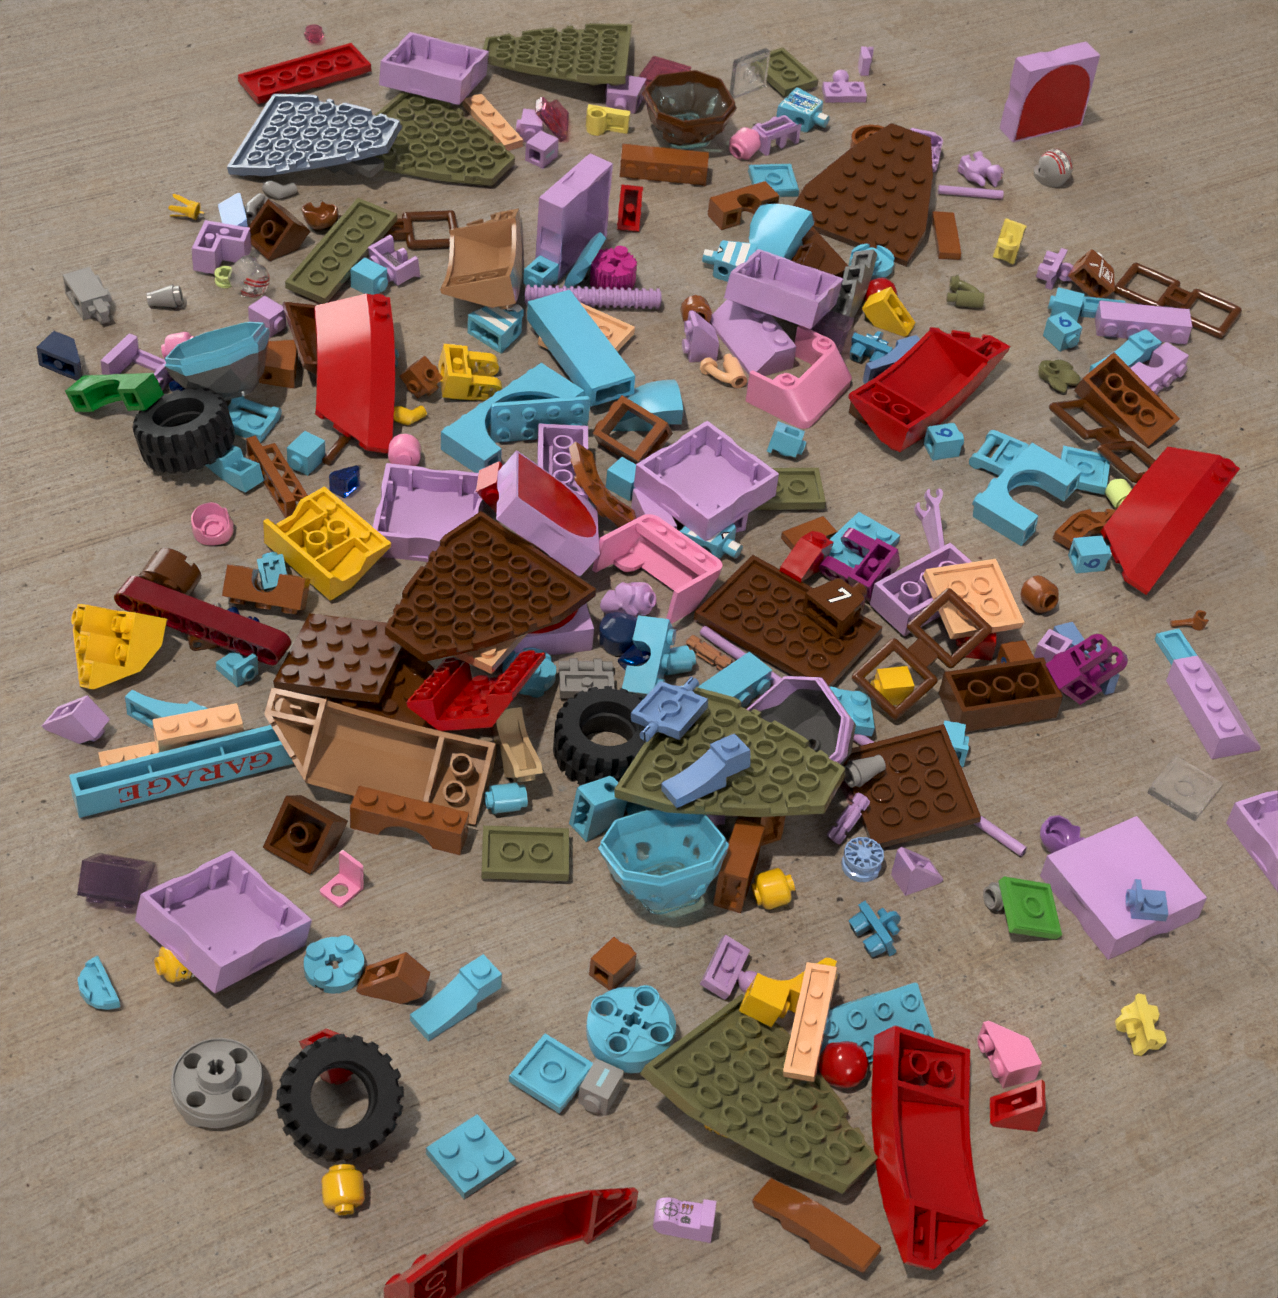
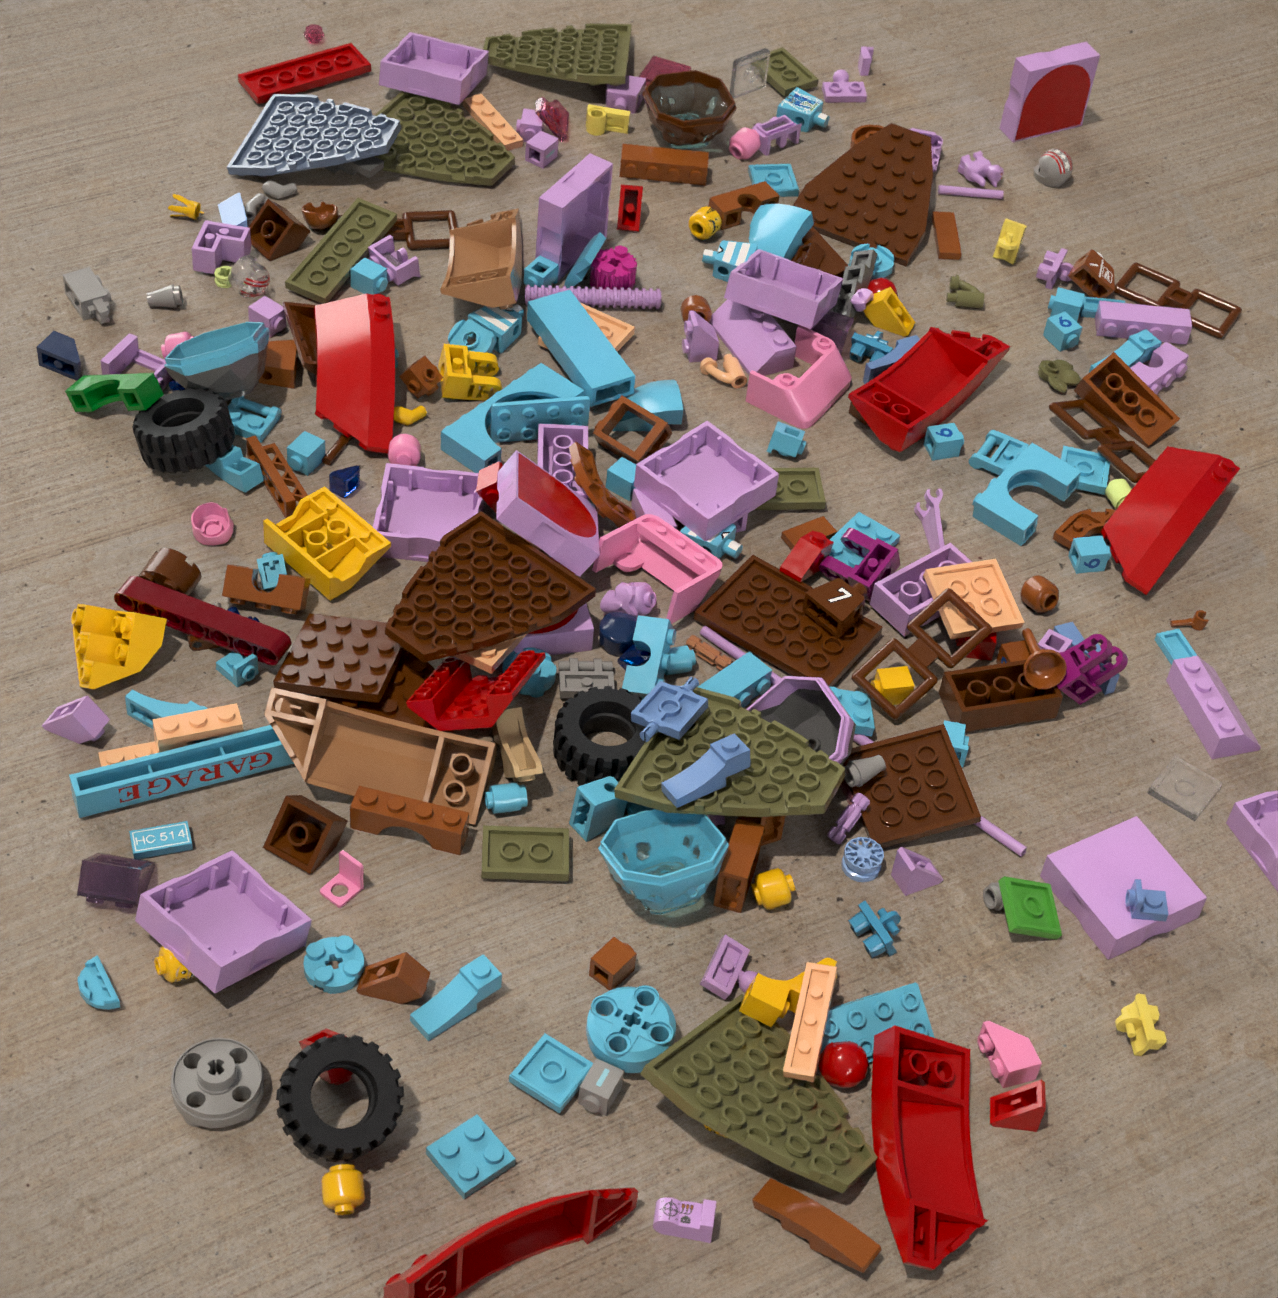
medium lavender hair [1040,815,1085,853] -> none
none -> medium azure tile [129,821,193,860]
none -> medium azure plate [448,317,497,366]
none -> yellow head [689,206,722,240]
none -> lavender piece [851,288,874,312]
none -> dark orange piece [1022,628,1067,689]

